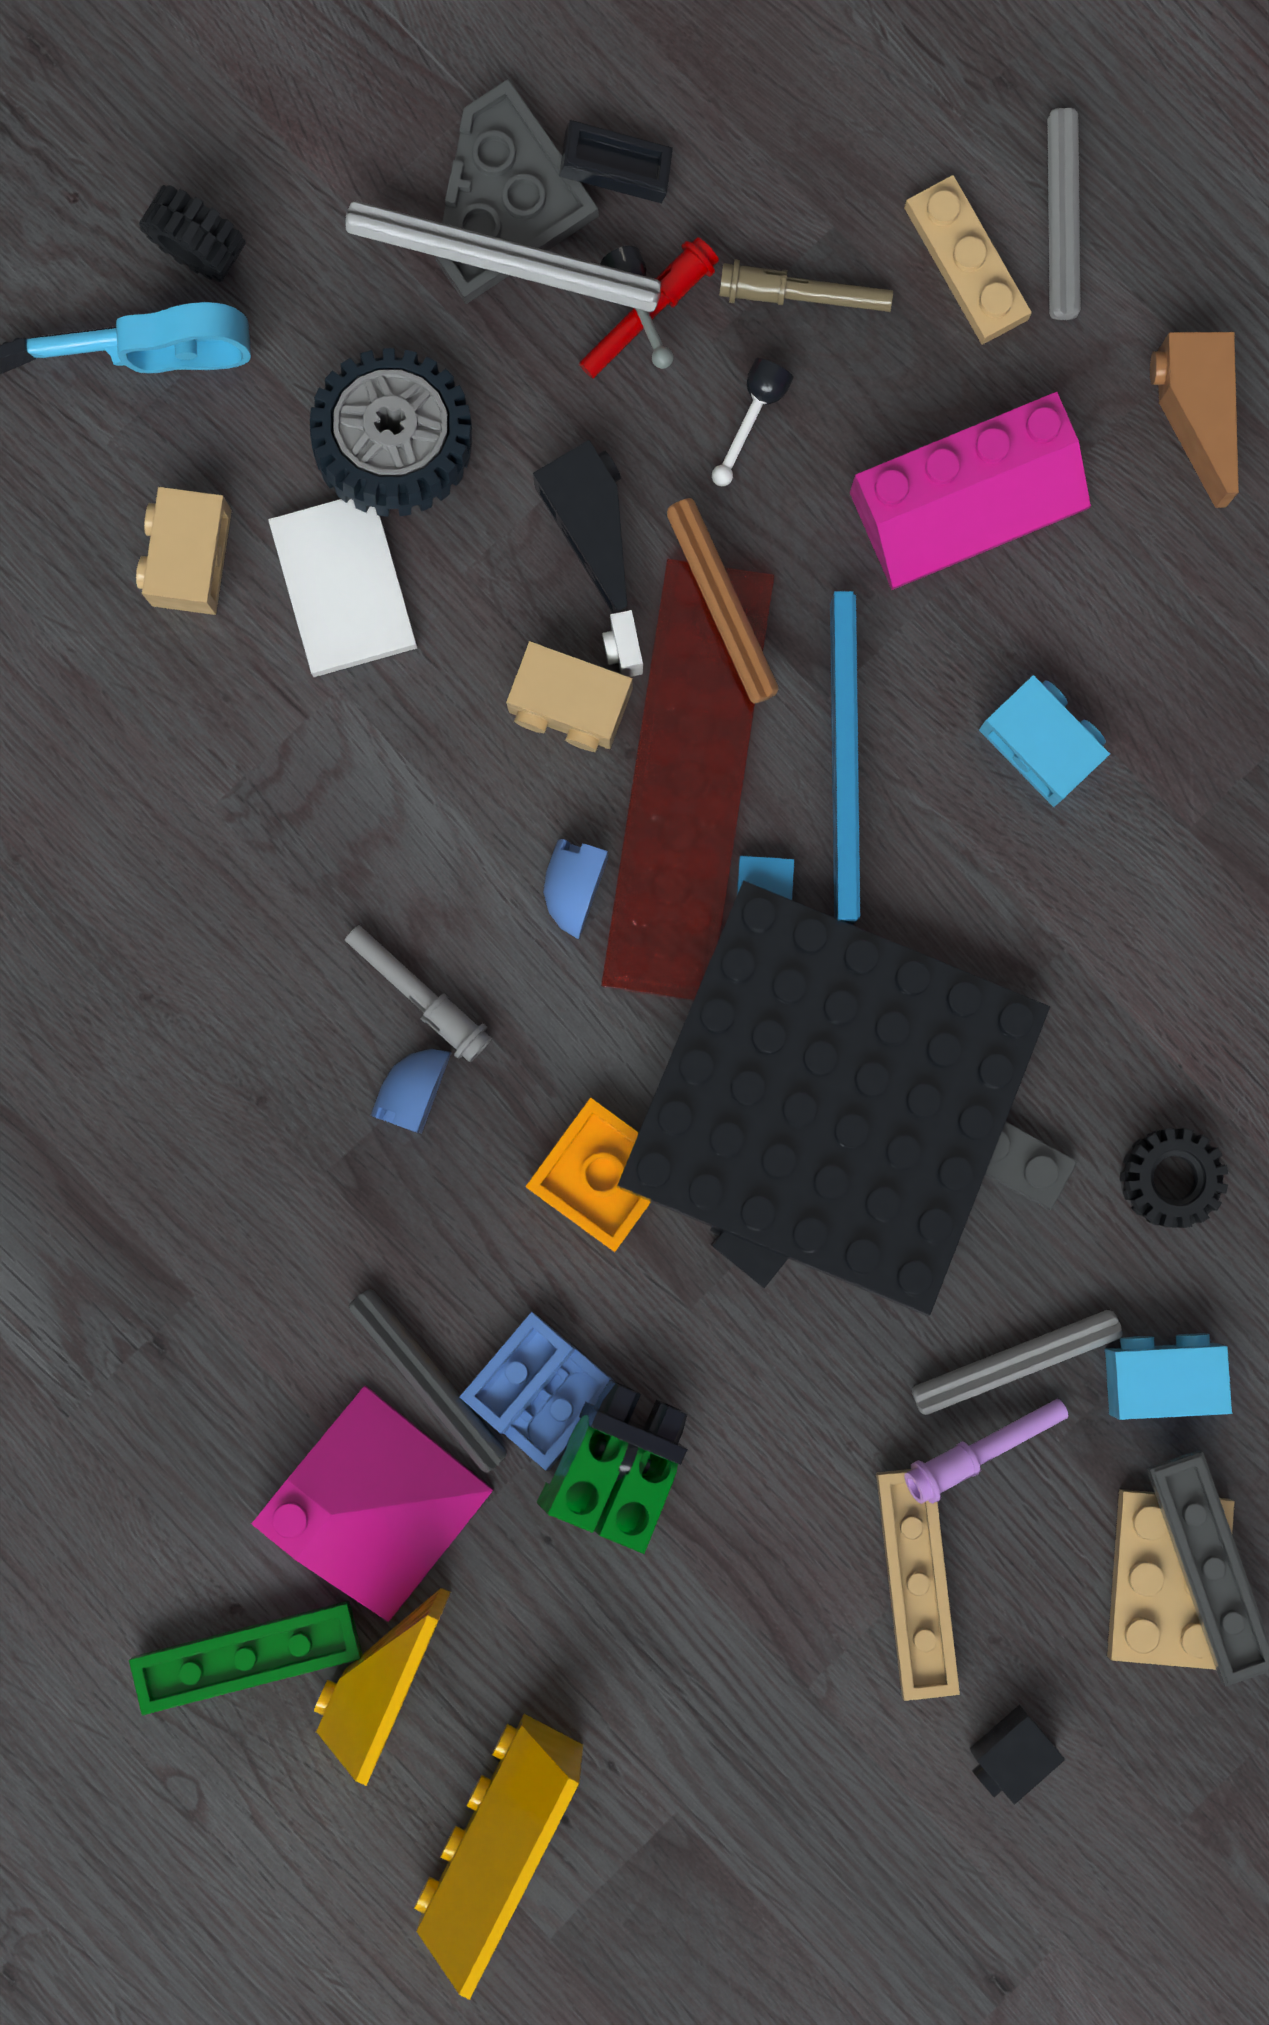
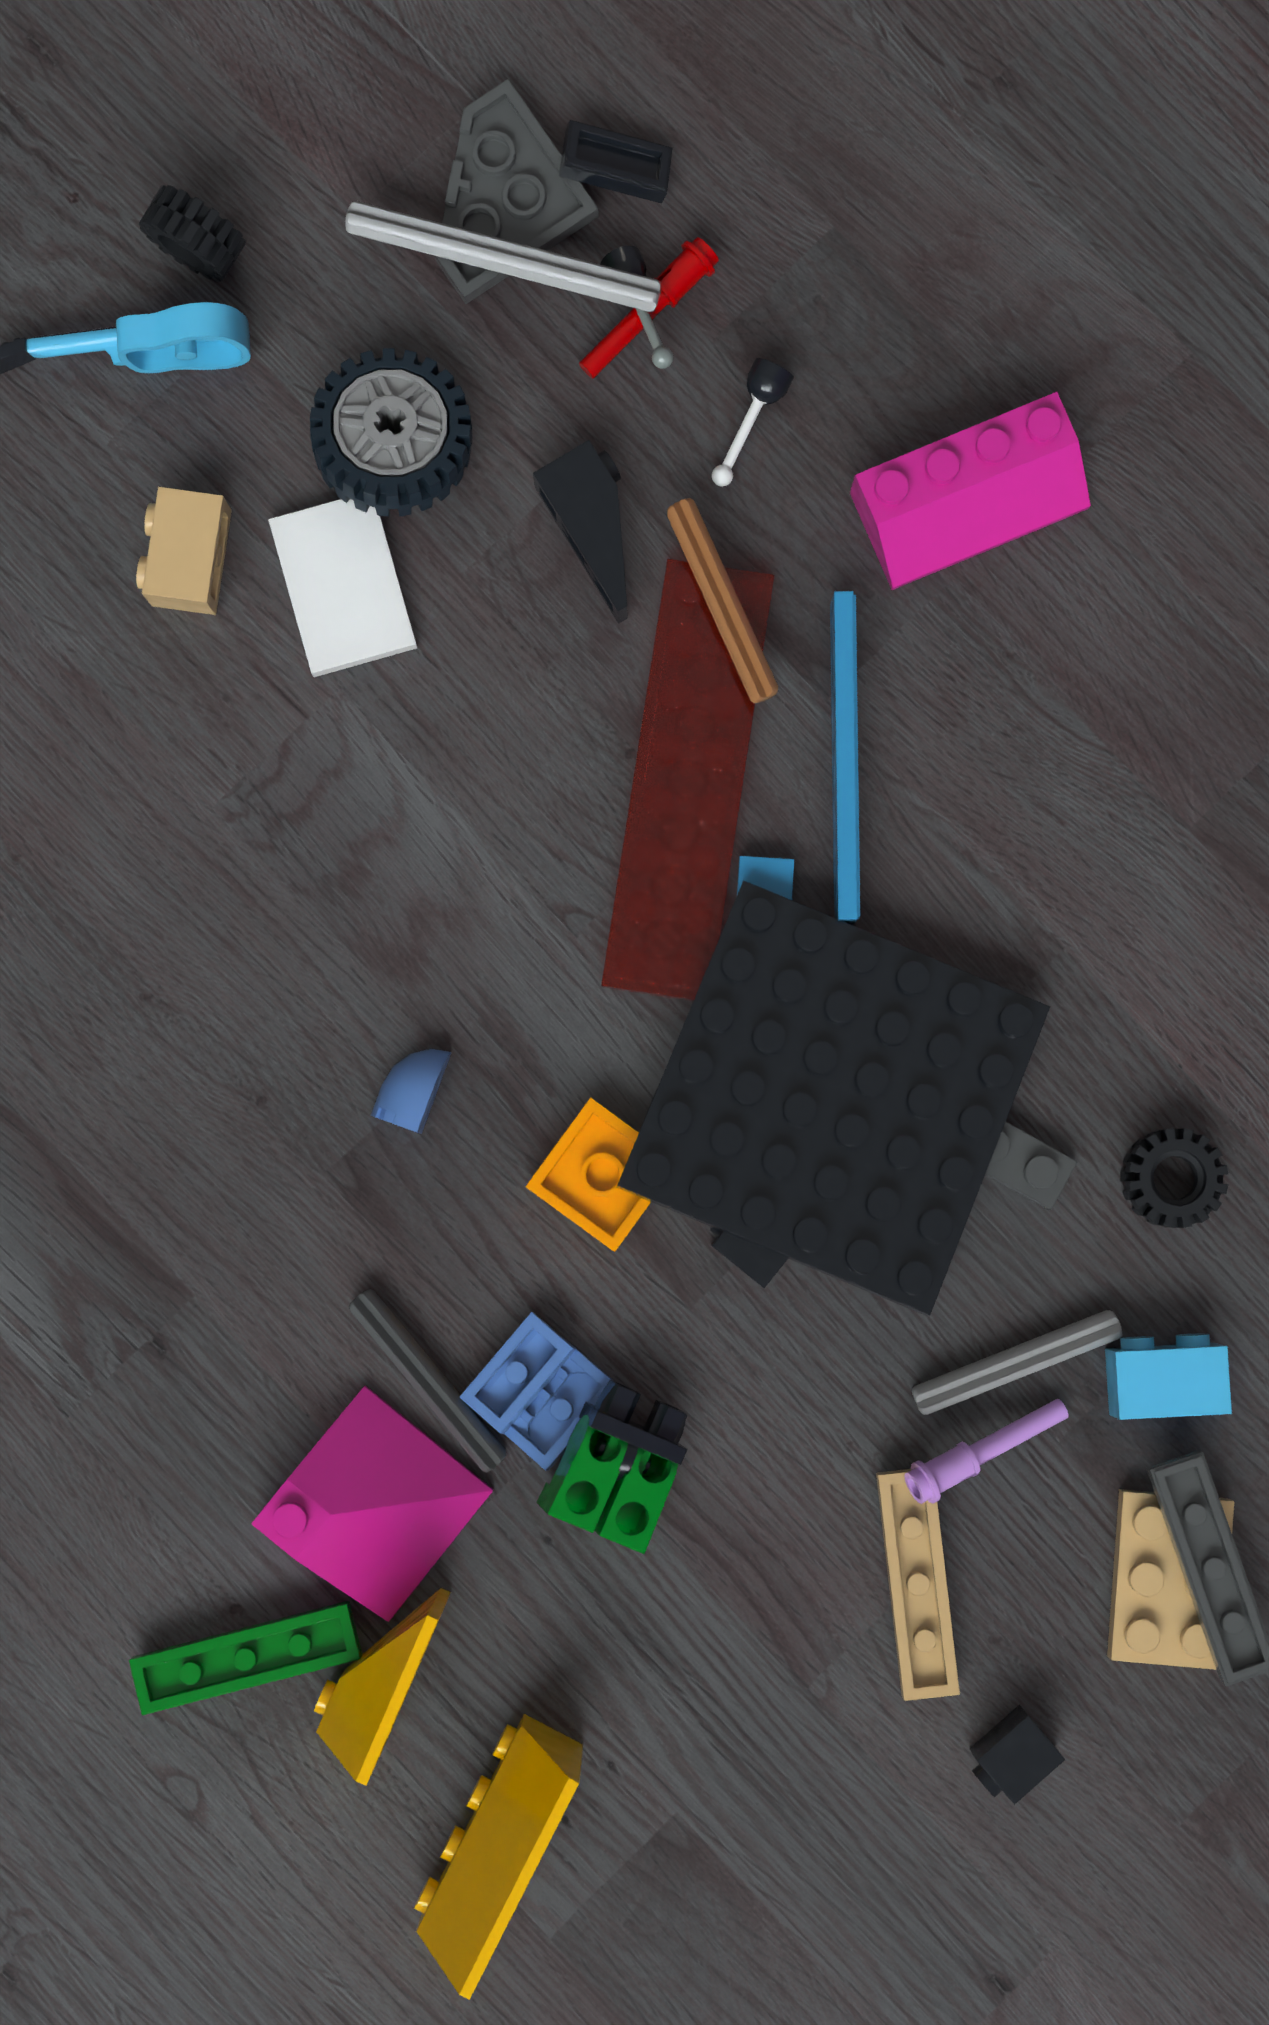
light grey pin [345,925,492,1062] -> none
tan brick [506,641,633,752] -> none
medium blue brick [543,839,608,939] -> none
white plate [602,610,643,677] -> none
dark tan pin [719,259,893,312] -> none
tan plate [904,175,1032,345] -> none
medium azure brick [979,675,1110,807] -> none
light grey axle [1047,108,1081,320] -> none
medium nougat slope [1150,332,1239,508] -> none

